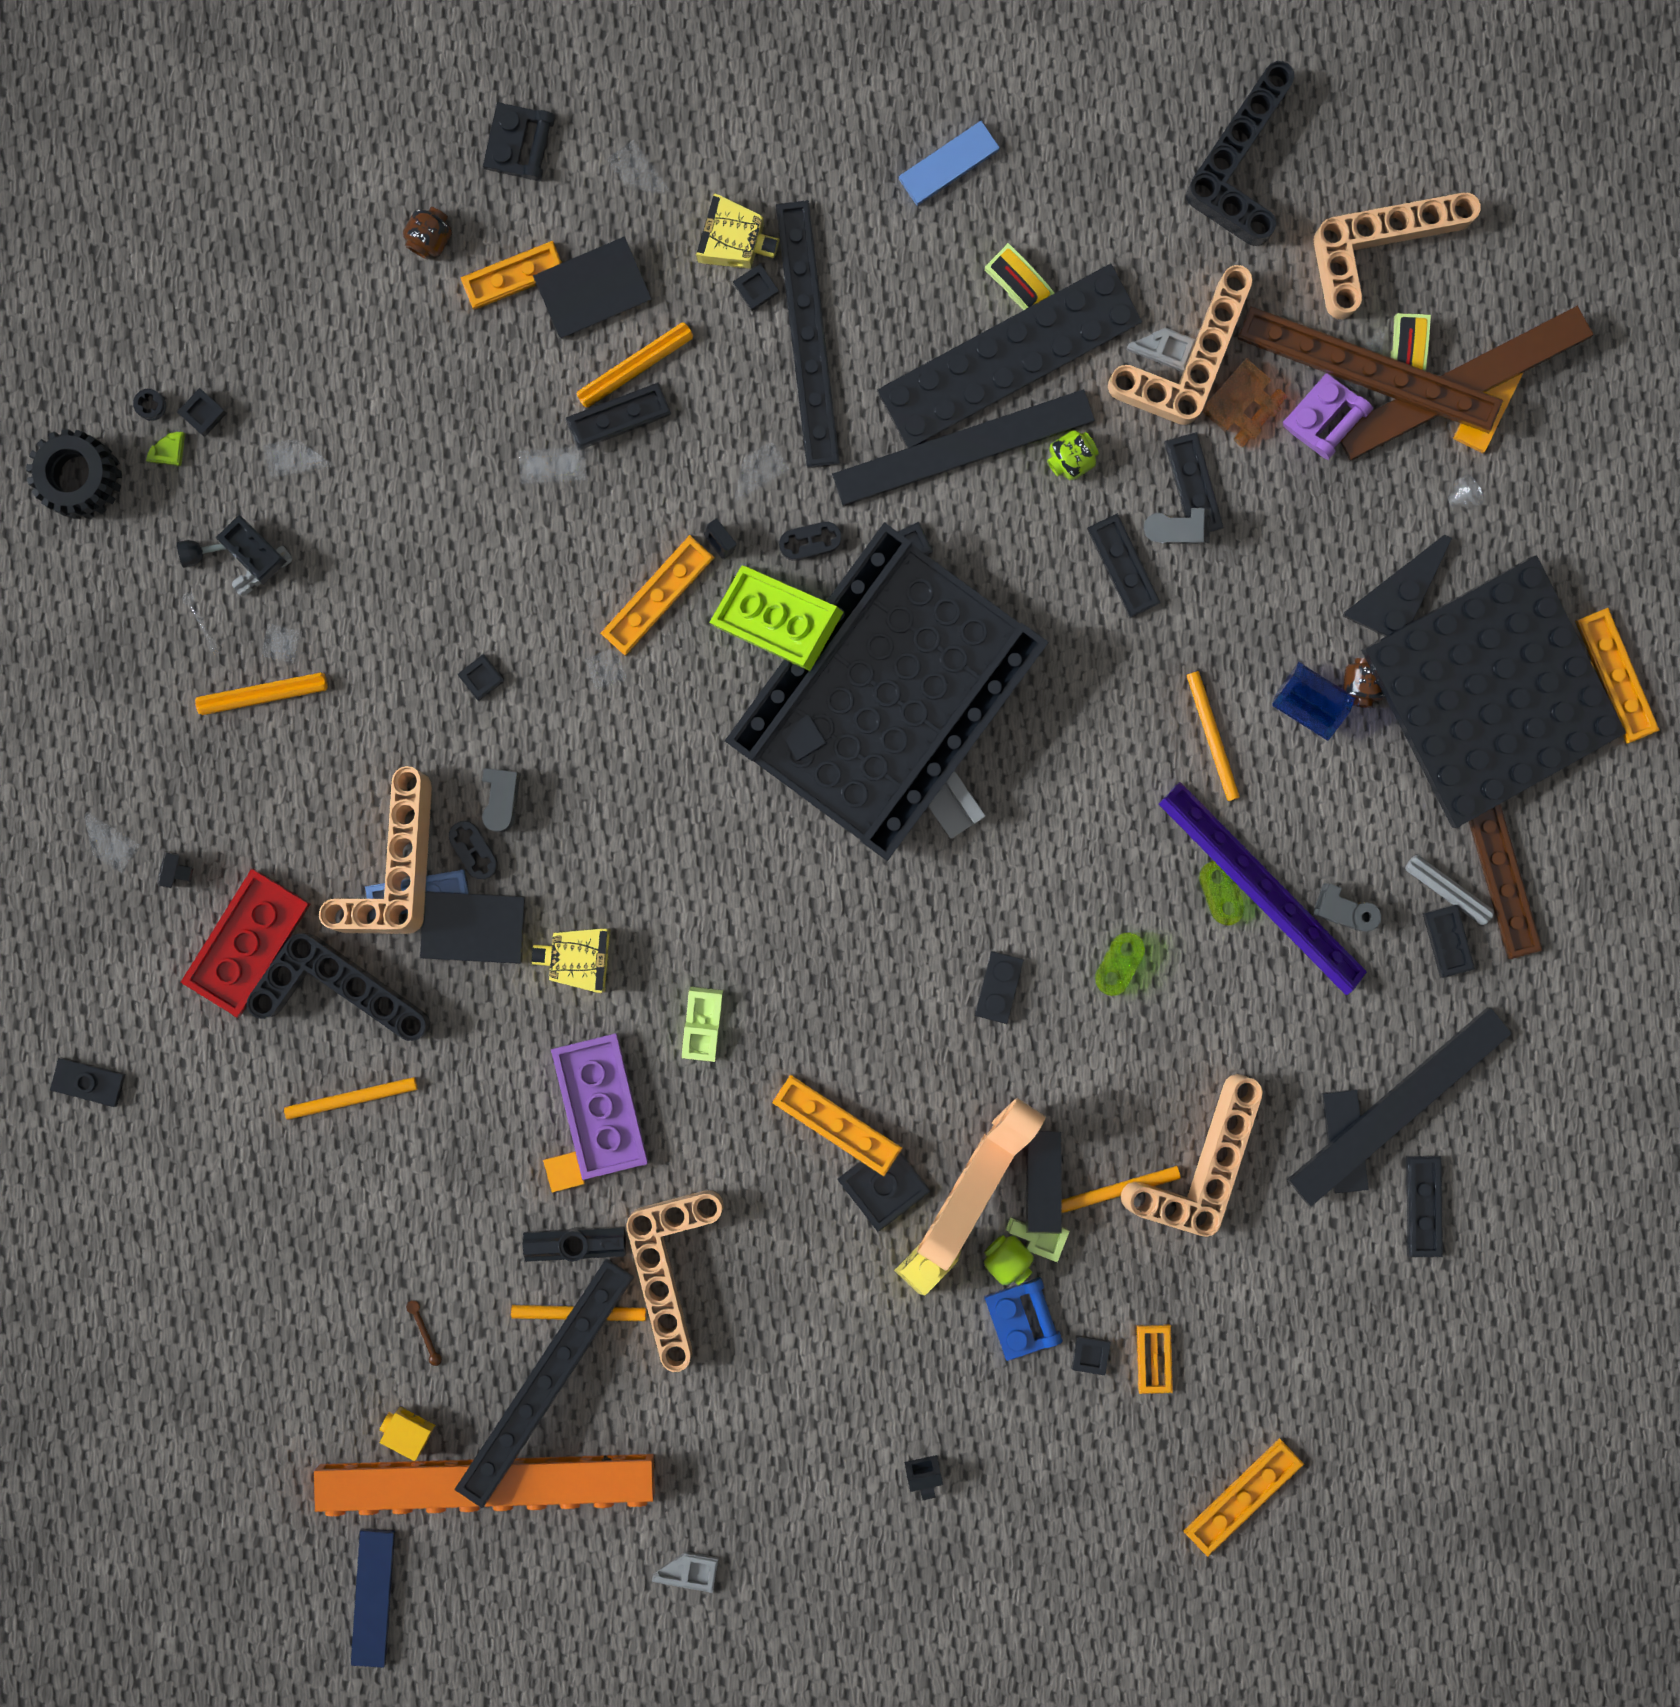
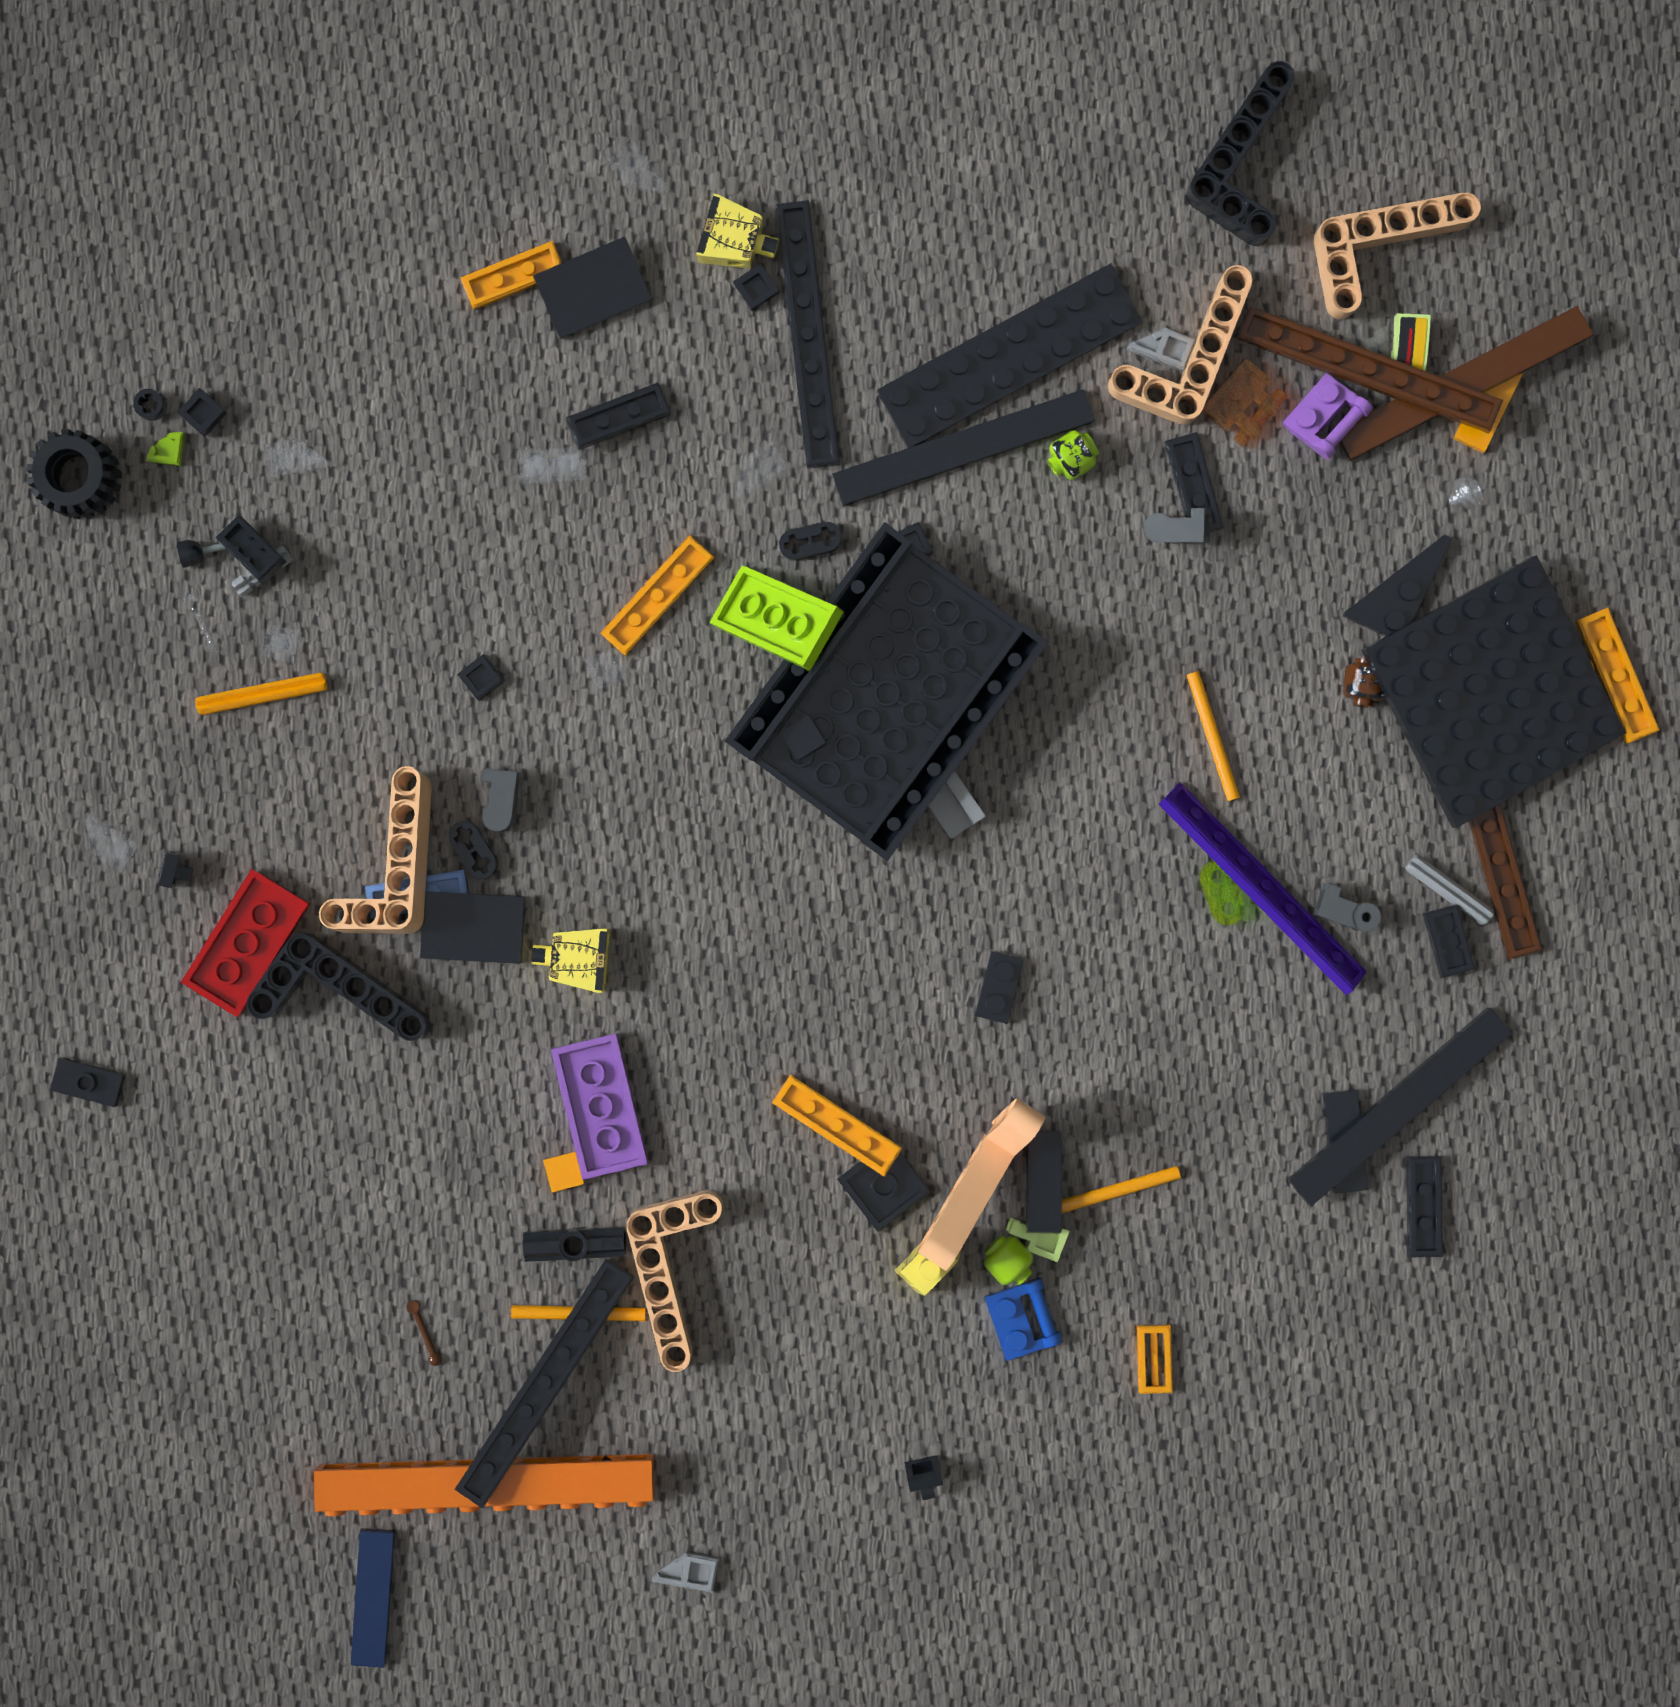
light orange bar [284,1077,418,1120] -> none
yellow brick [379,1406,436,1461] -> none
reddish brown head [403,206,452,260] -> none
black plate [483,102,556,182] -> none
light orange axle [576,322,693,408] -> none
yellowish green slope [682,987,723,1062] -> none
black tile [704,518,737,559] -> none
medium blue tile [899,121,1000,206] -> none
slope [985,243,1055,310] -> none
black tile [1071,1335,1111,1376] -> none
black tile [1087,513,1161,618] -> none
clear neon green plate [1094,932,1145,996] -> none
light nougat beam [1121,1074,1263,1237] -> none
light orange tile [1183,1438,1304,1557] -> none
clear blue panel [1272,662,1355,741] -> none

